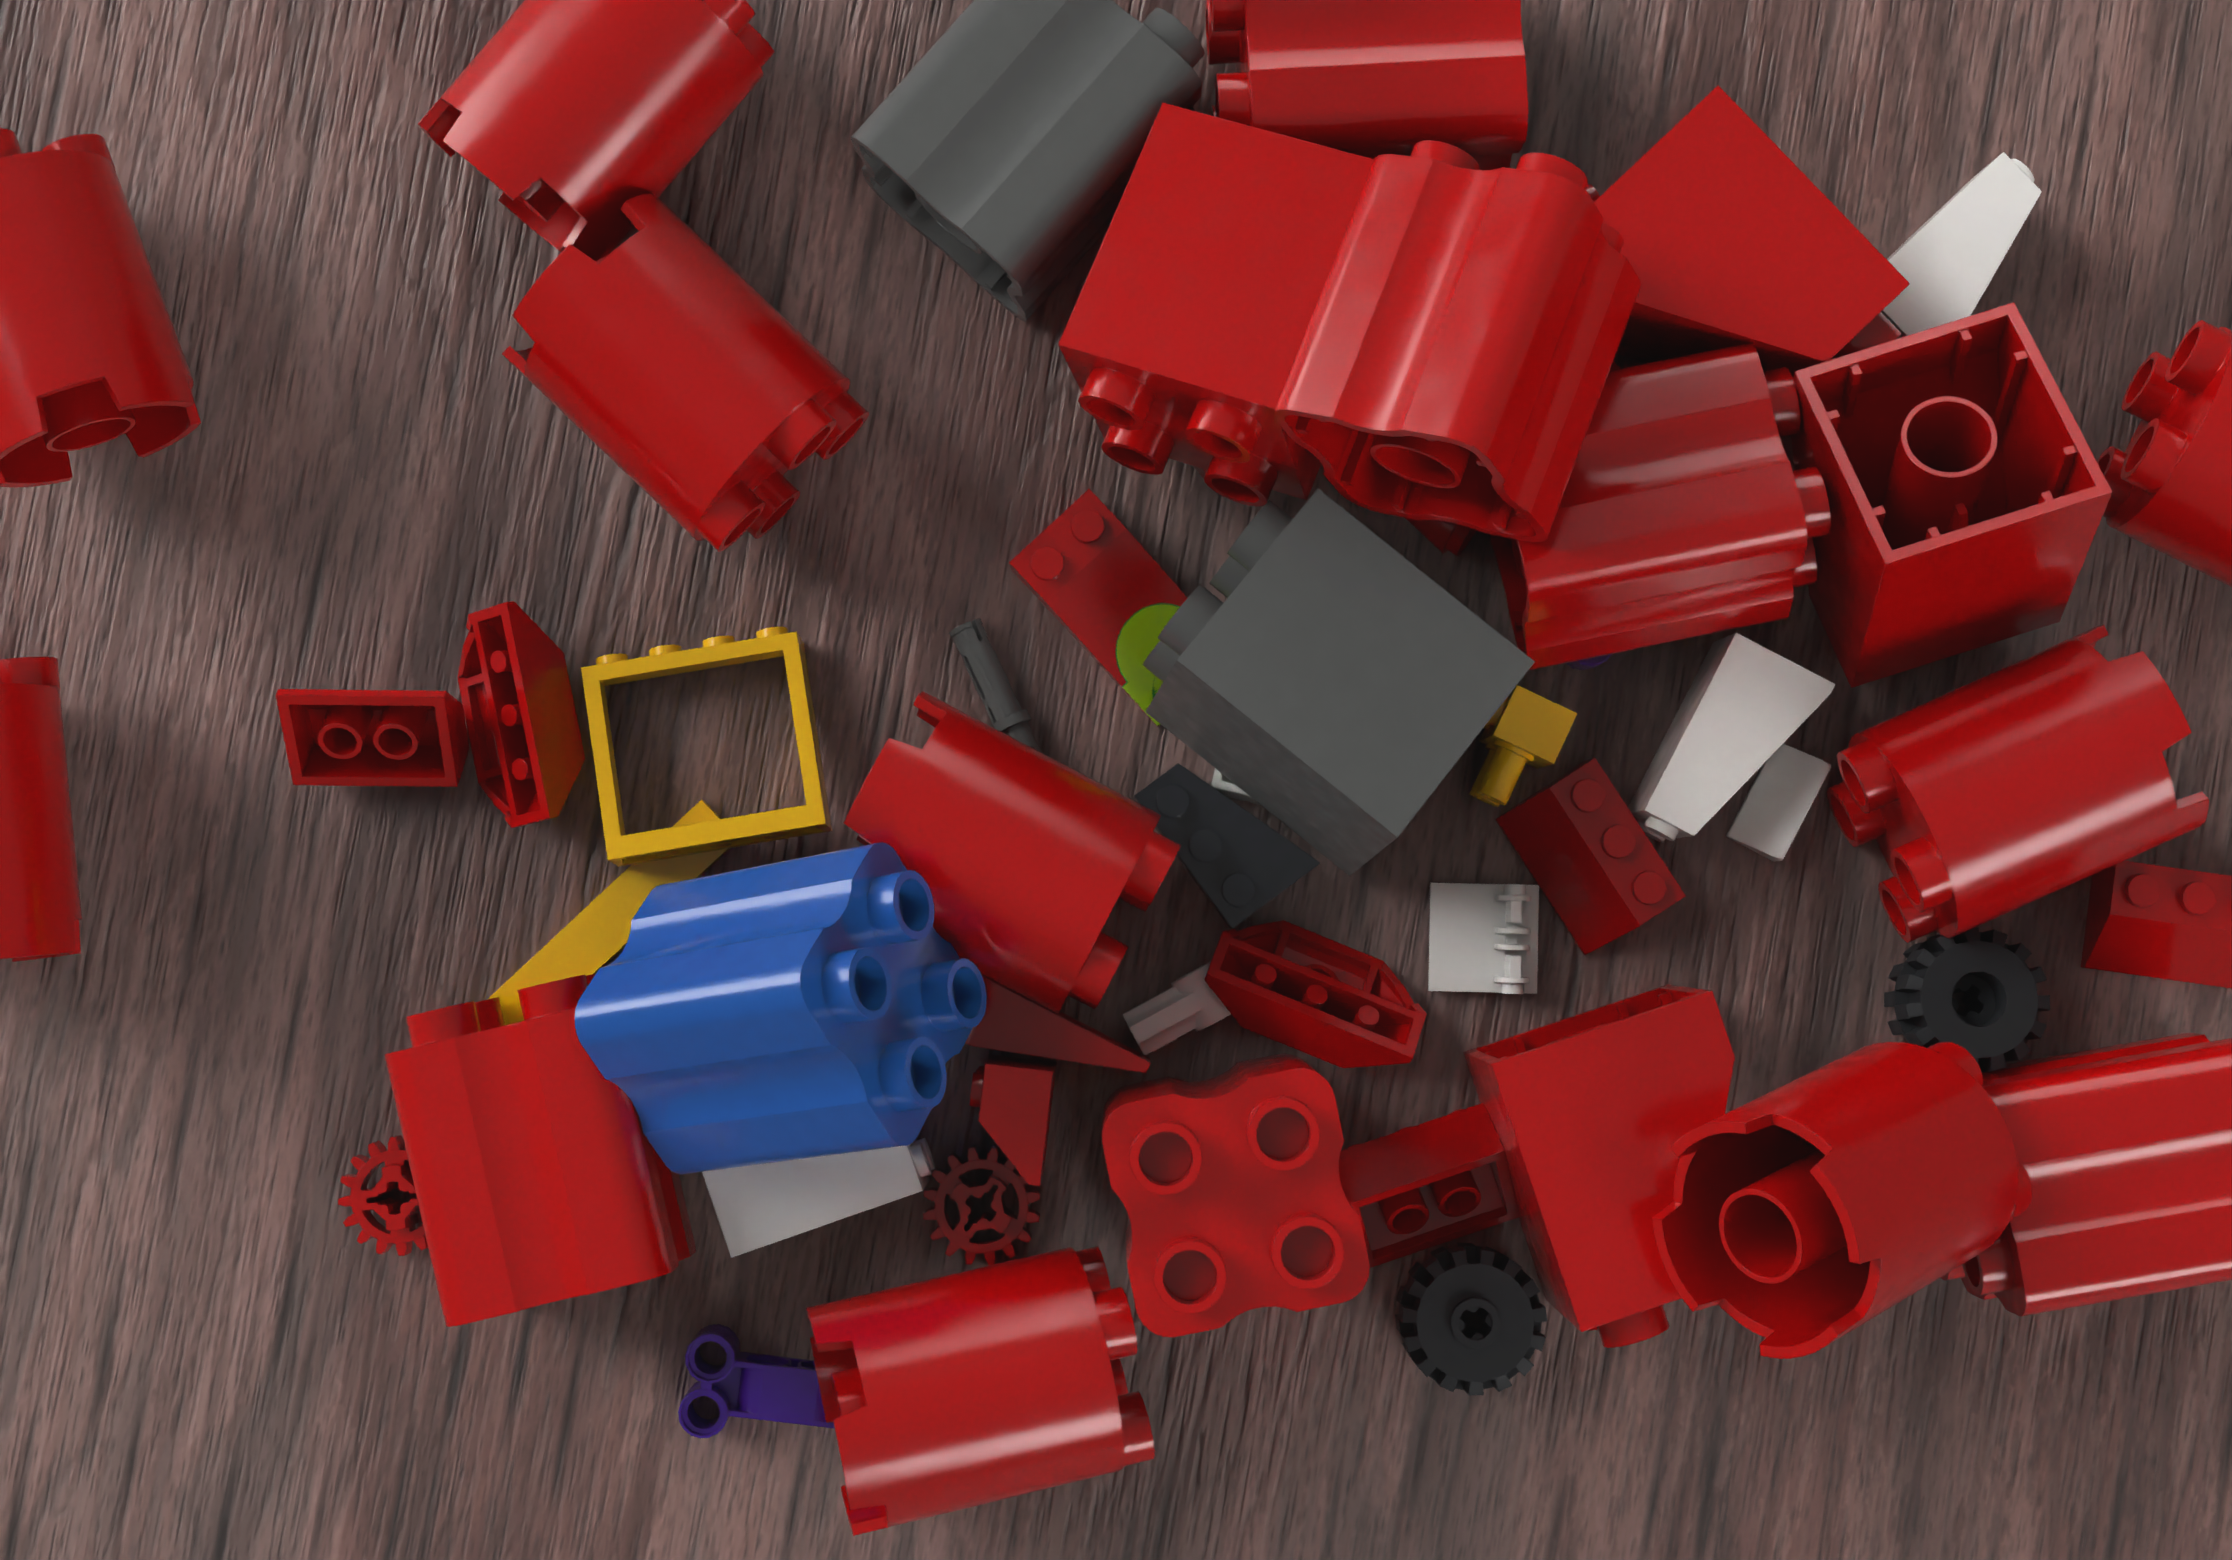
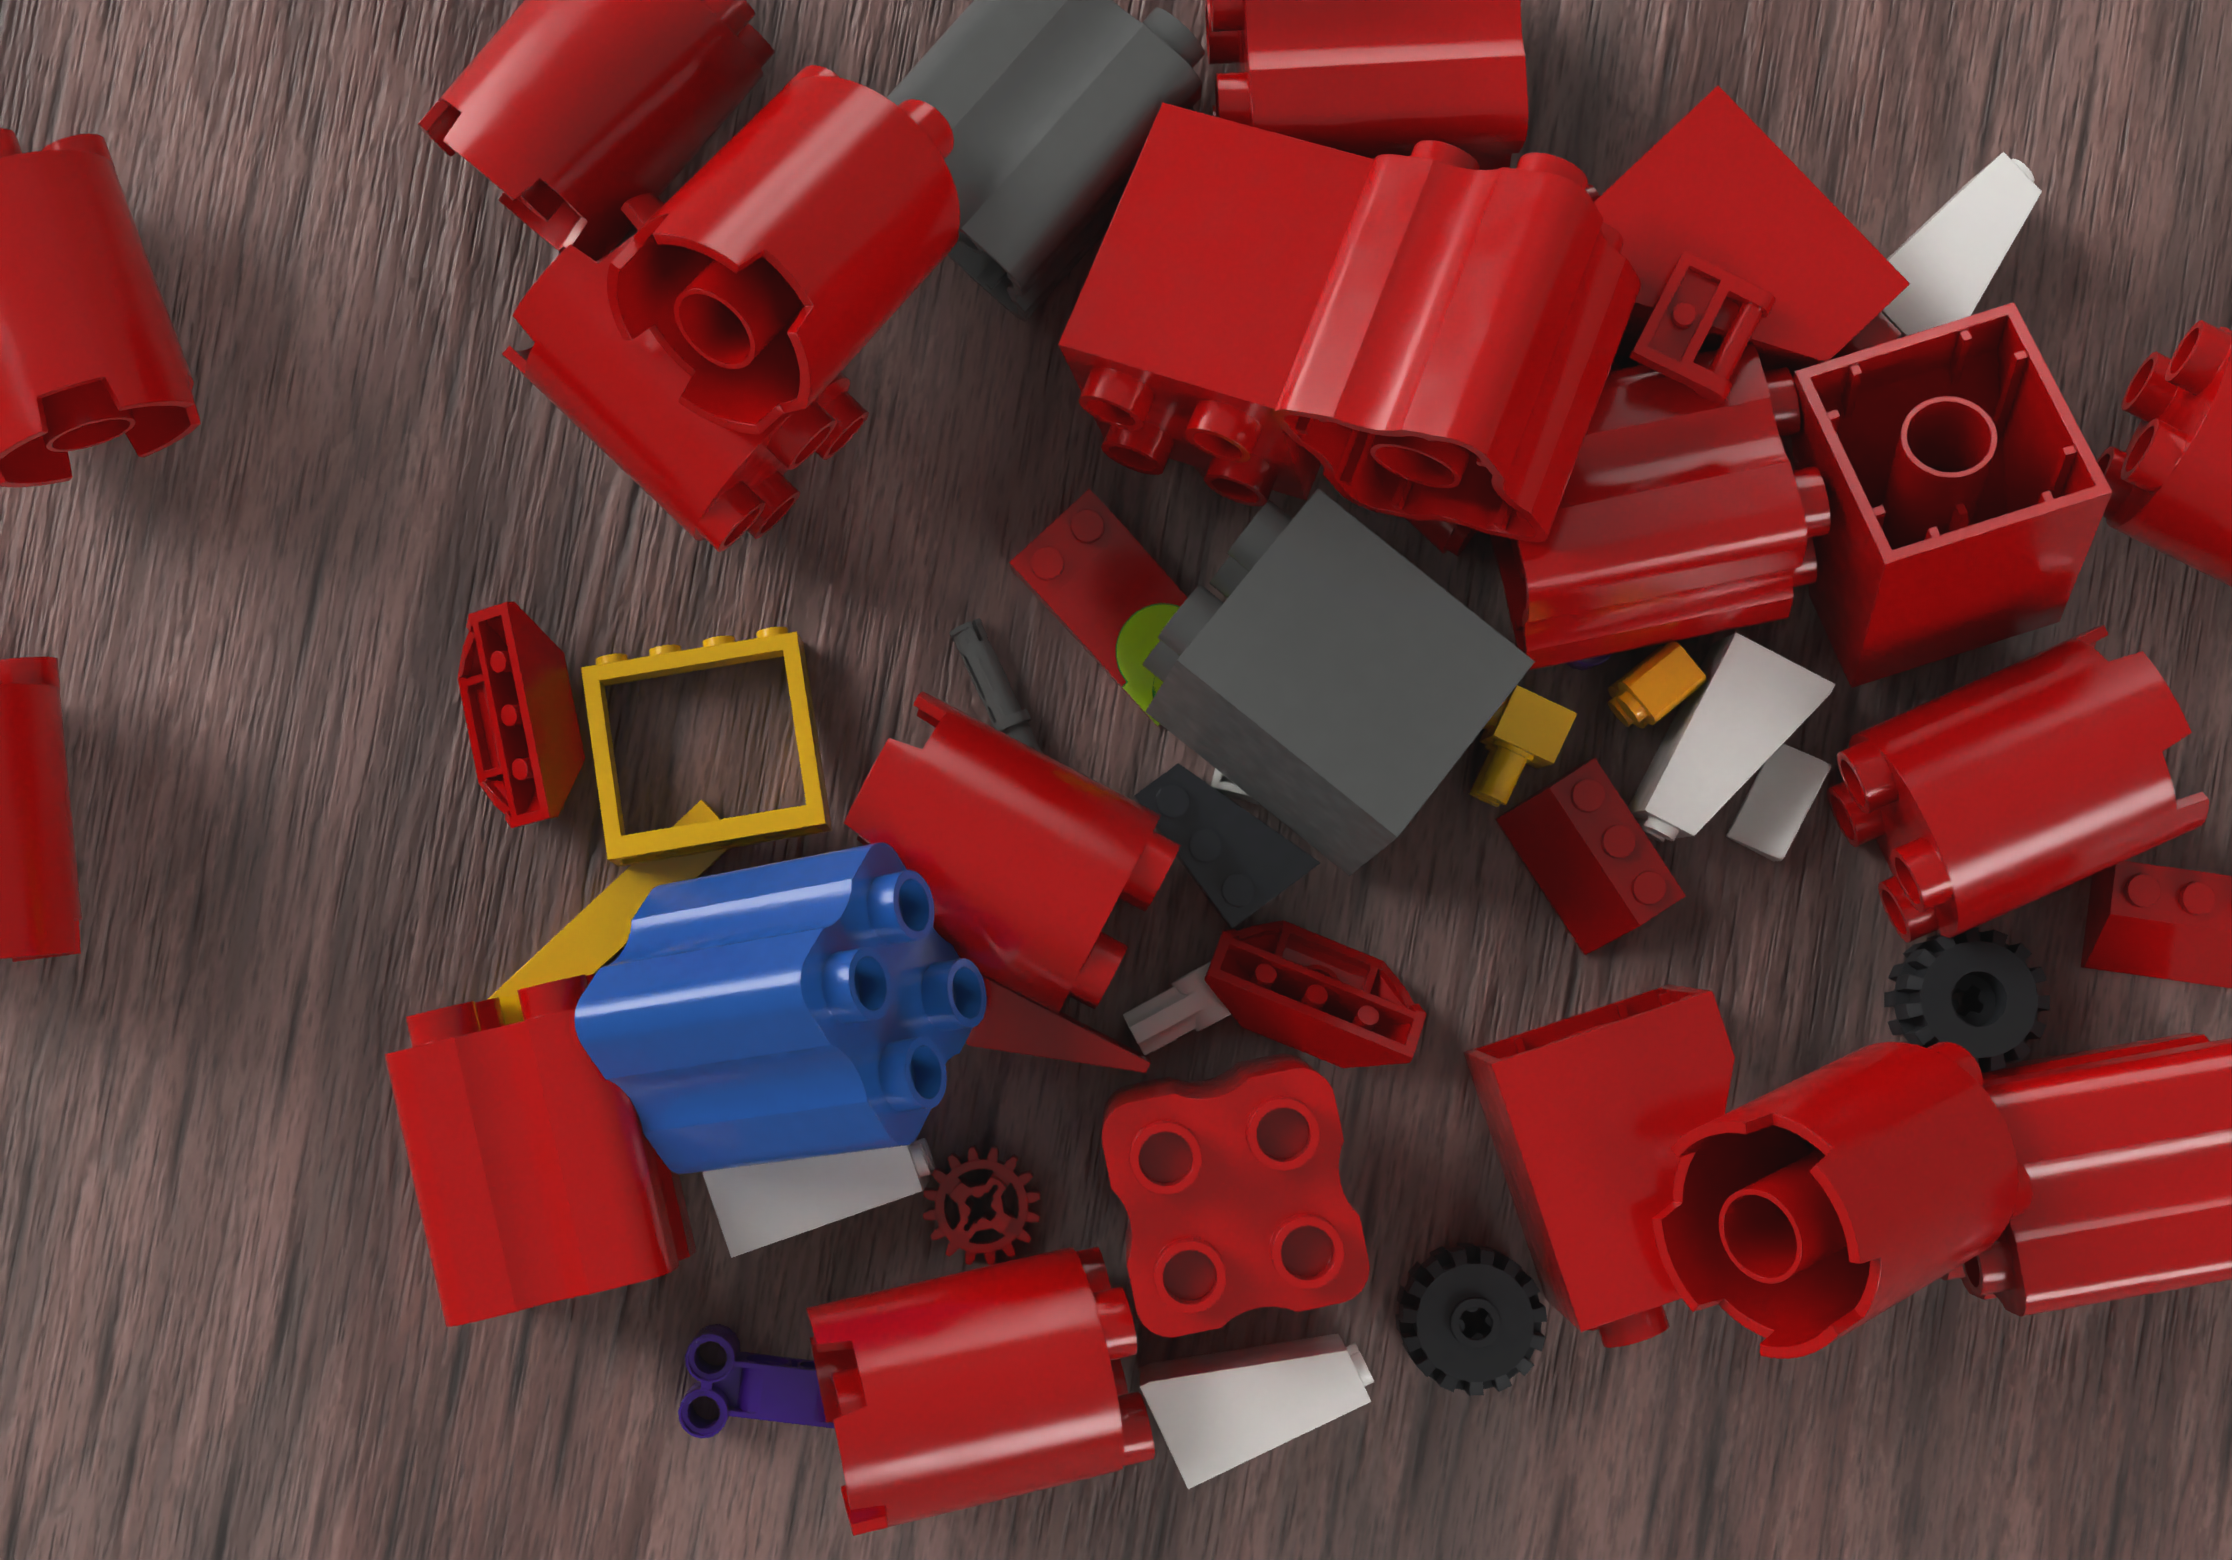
red slope [276,689,469,787] -> none
red gear [338,1135,428,1256] -> none
red slope [970,1055,1057,1186] -> none
red slope [1339,1103,1519,1268] -> none
white hinge [1428,883,1539,994] -> none
none -> red brick [607,65,960,434]
none -> white slope [1139,1334,1374,1489]
none -> light orange brick [1607,641,1707,728]
none -> red plate [1629,250,1776,404]

